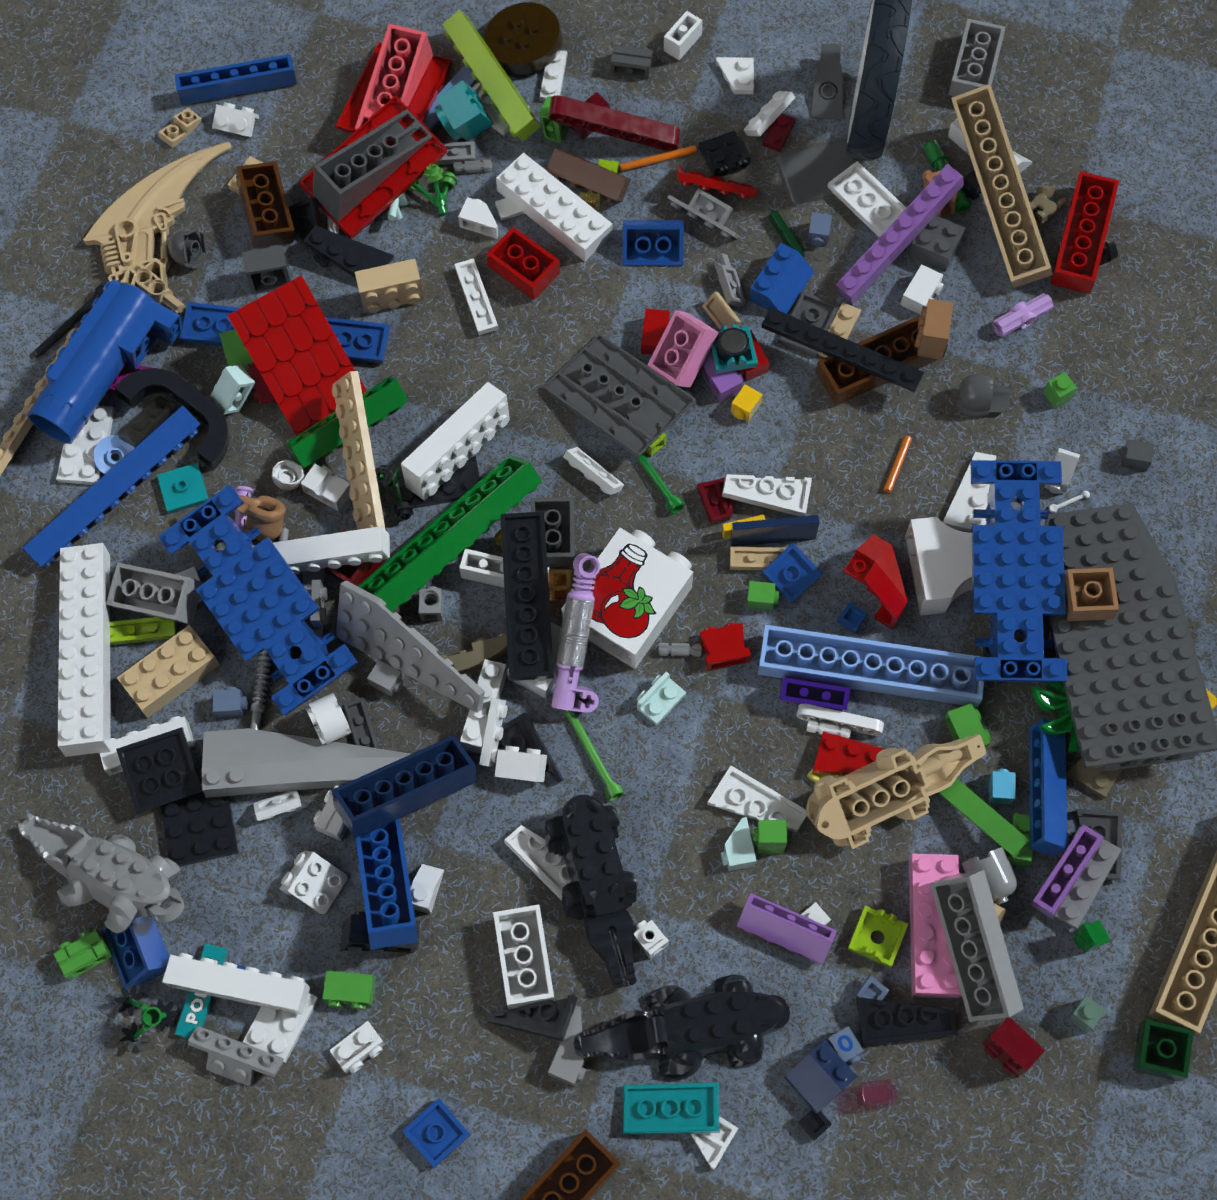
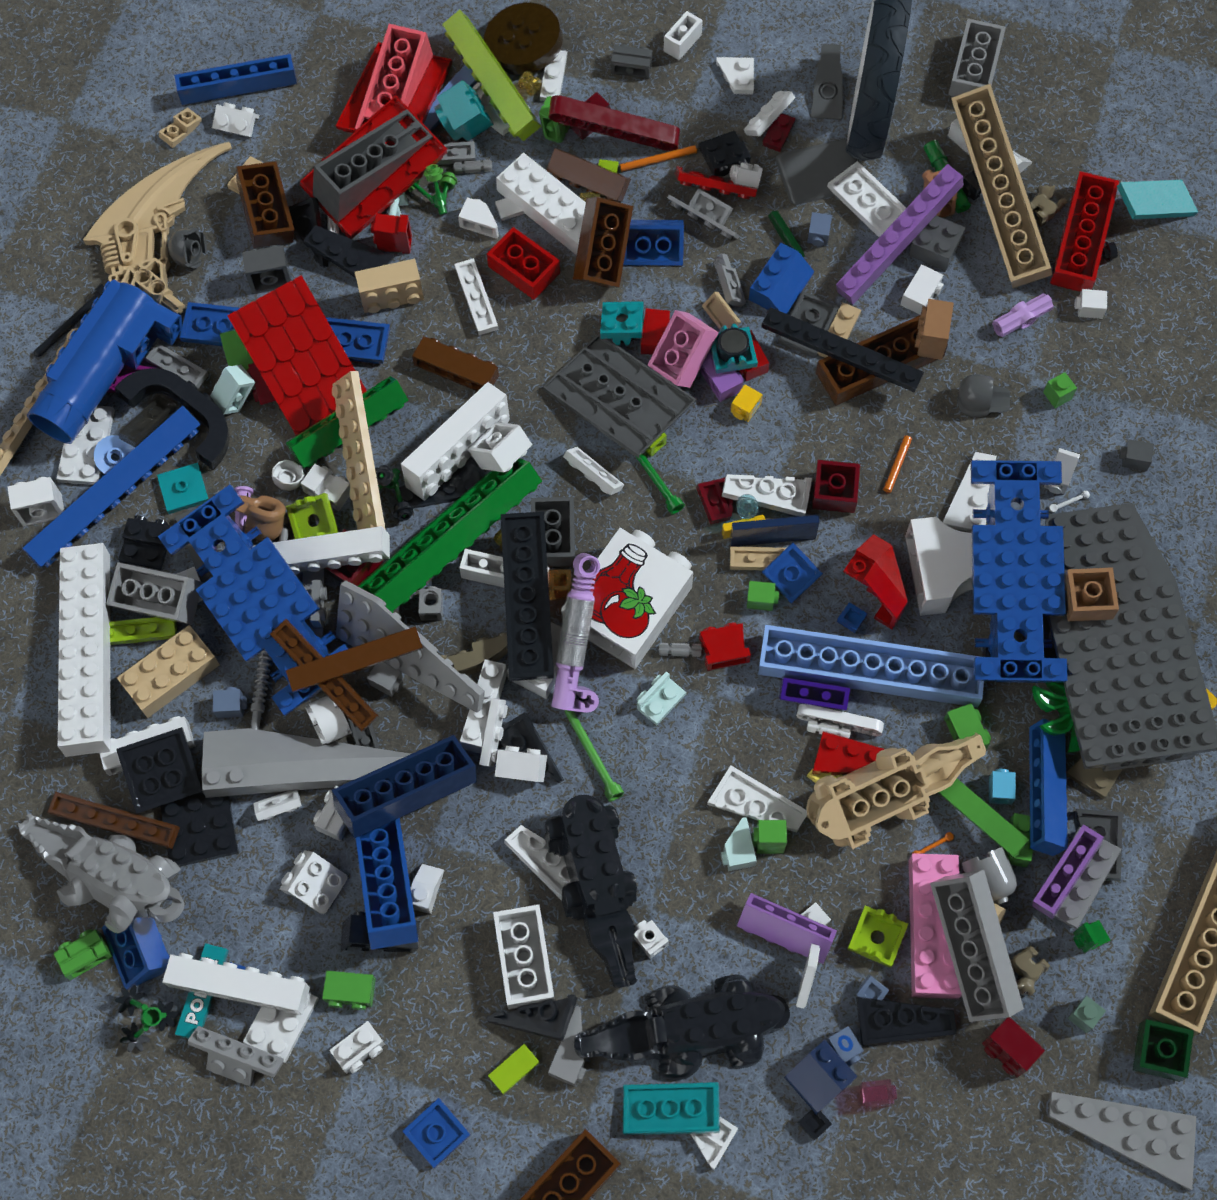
none -> white brick [8,477,64,526]
none -> reddish brown tile [47,792,180,849]
none -> black plate [118,515,170,570]
none -> light grey plate [145,343,209,390]
none -> reddish brown tile [270,619,379,732]
none -> lime piece [286,493,339,539]
none -> reddish brown tile [286,626,423,693]
none -> red hips [371,213,412,254]
none -> reddish brown brick [412,336,499,391]
none -> white brick [468,422,532,473]
none -> lime tile [488,1044,540,1095]
none -> clear yellow wheel [518,71,542,96]
none -> reddish brown brick [573,197,633,288]
none -> teal piece [600,301,644,346]
none -> white brick [730,162,763,188]
none -> clear light blue wheel [736,494,758,519]
none -> white tile [796,944,820,1009]
none -> dark red brick [812,460,860,513]
none -> orange hinge [912,832,954,854]
none -> dark tan animal [1010,946,1050,996]
none -> light grey wing [1048,1092,1196,1191]
none -> white brick [1075,289,1107,319]
none -> teal tile [1117,180,1198,220]

